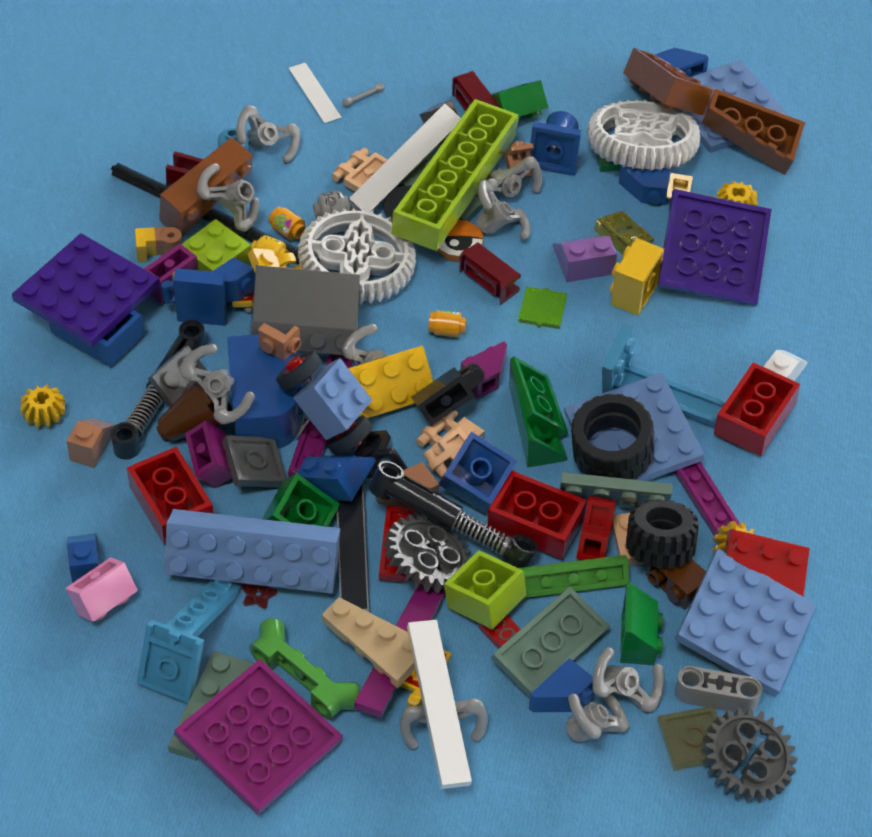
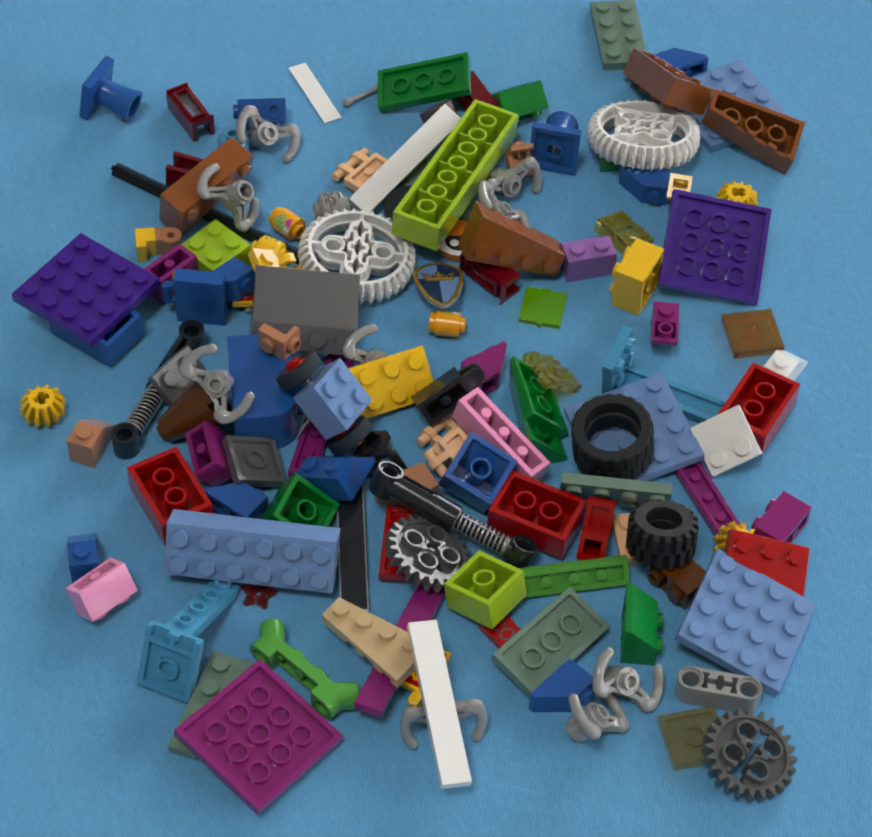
none -> blue plant [79,56,142,121]
none -> dark red window [166,82,215,142]
none -> blue slope [204,483,268,519]
none -> blue brick [233,98,286,128]
none -> green plate [378,52,471,113]
none -> shield [413,263,463,308]
none -> bright pink brick [452,387,550,481]
none -> dark orange wedge [458,201,566,277]
none -> clear yellow plate [522,351,582,393]
none -> sand green plate [590,0,647,70]
none -> magenta slope [650,301,679,346]
none -> white plate [690,405,763,477]
none -> clear orange tile [721,309,785,359]
none -> magenta brick [751,491,812,543]

